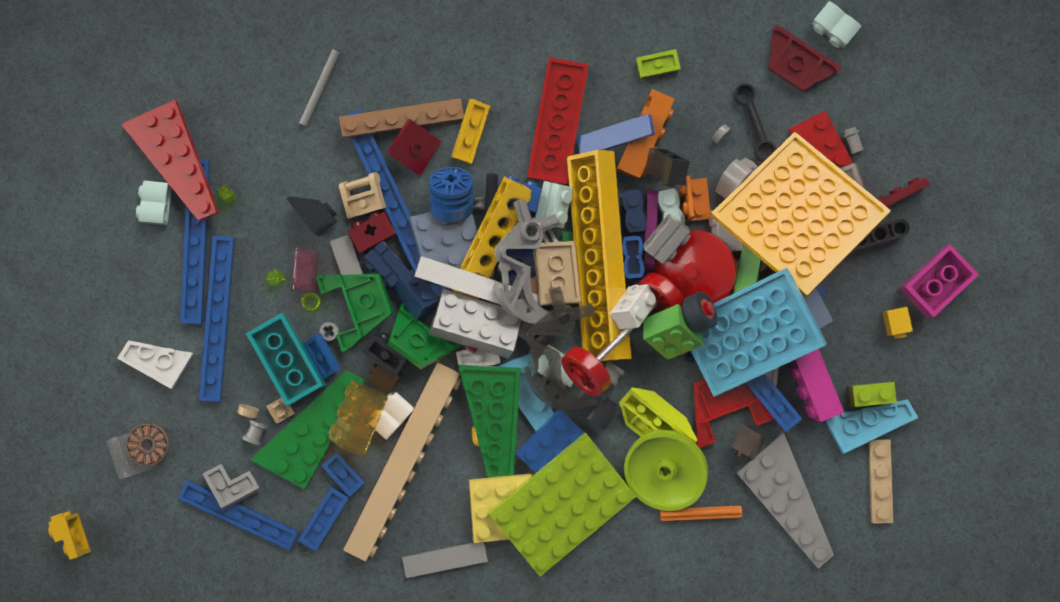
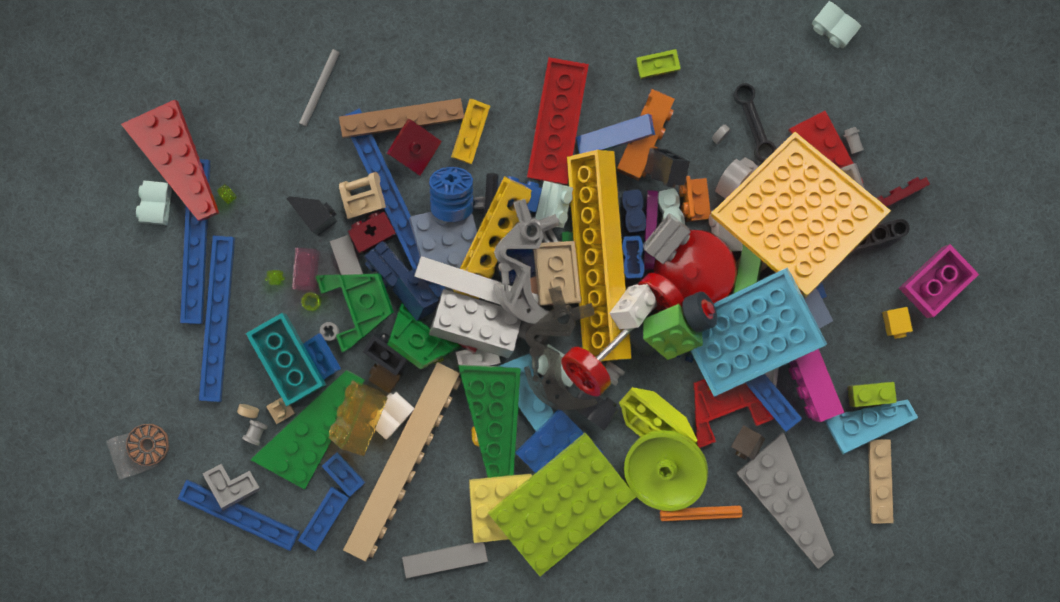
yellow plate [48,511,91,560] -> none
white wing [117,341,194,390] -> none
dark red wing [768,24,842,92] -> none

